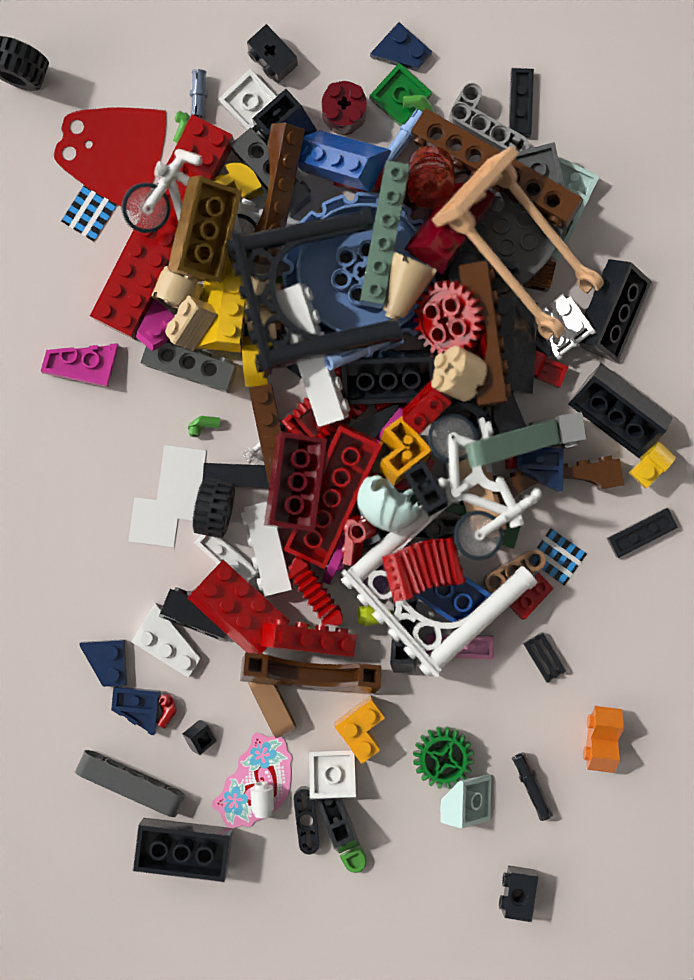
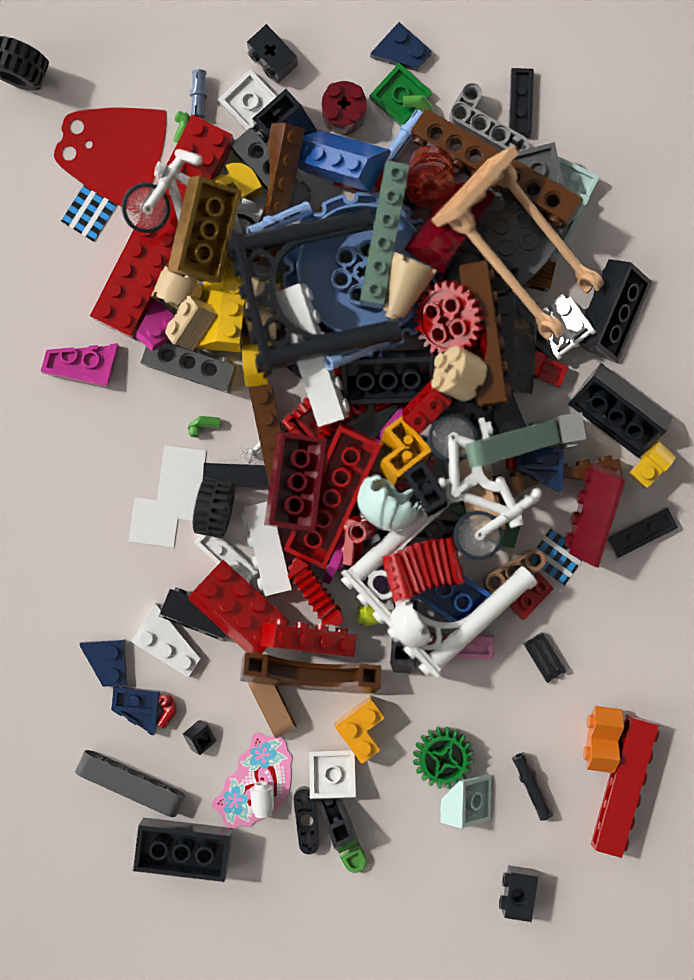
none -> light blue pin [246,201,312,234]
none -> white cylinder [388,599,433,648]
none -> dark red slope [564,462,625,568]
none -> red brick [591,714,659,858]

